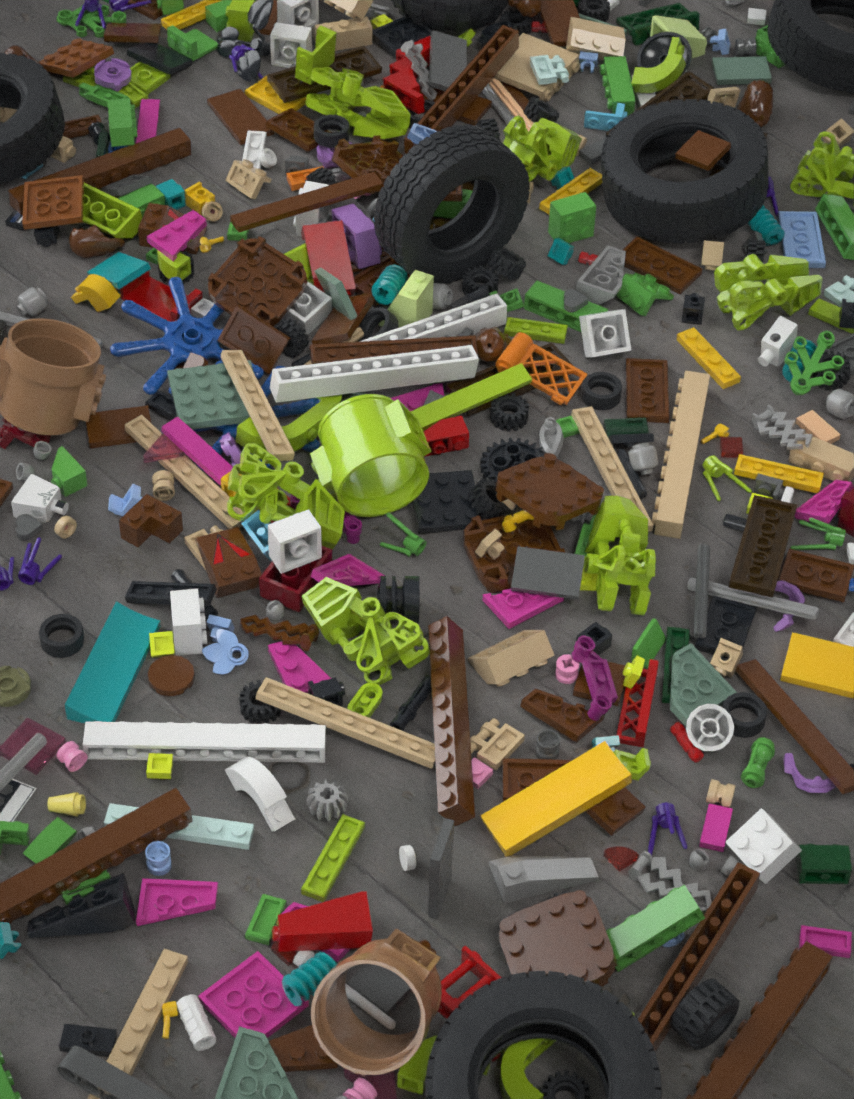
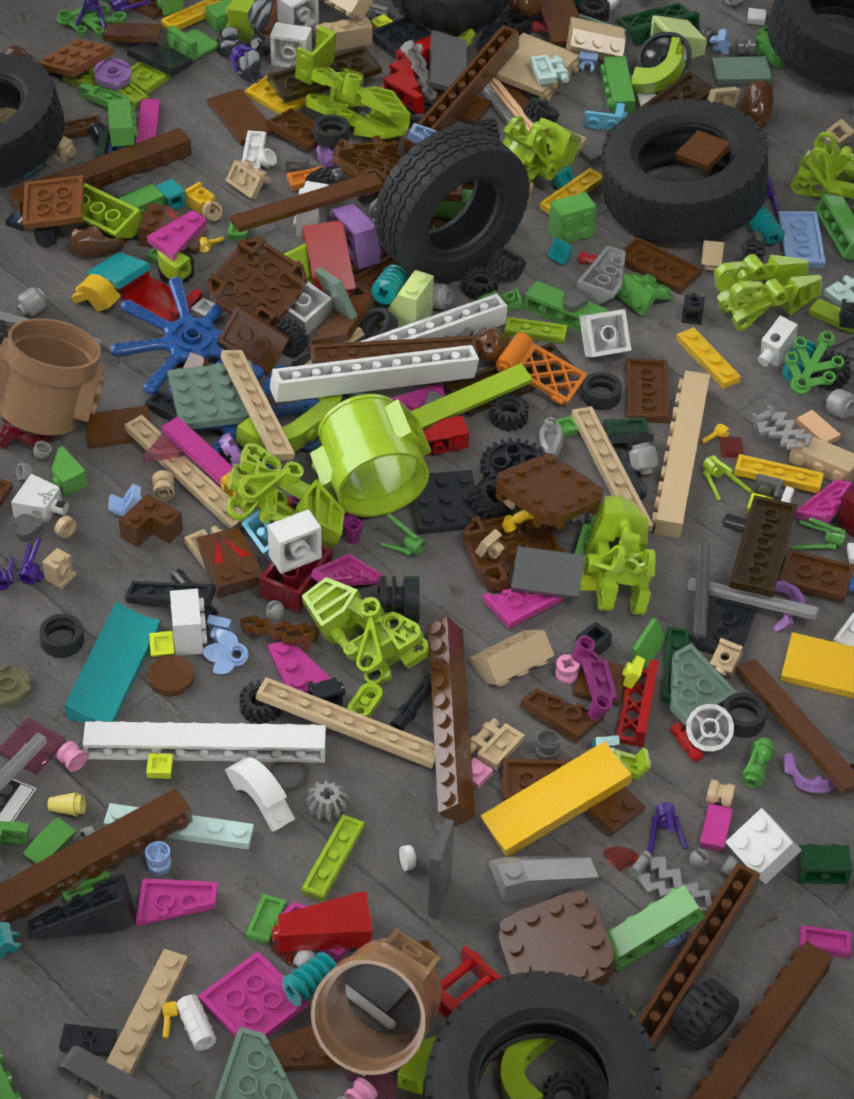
black axle [450,285,490,309] -> none
none -> tan brick [42,548,77,589]

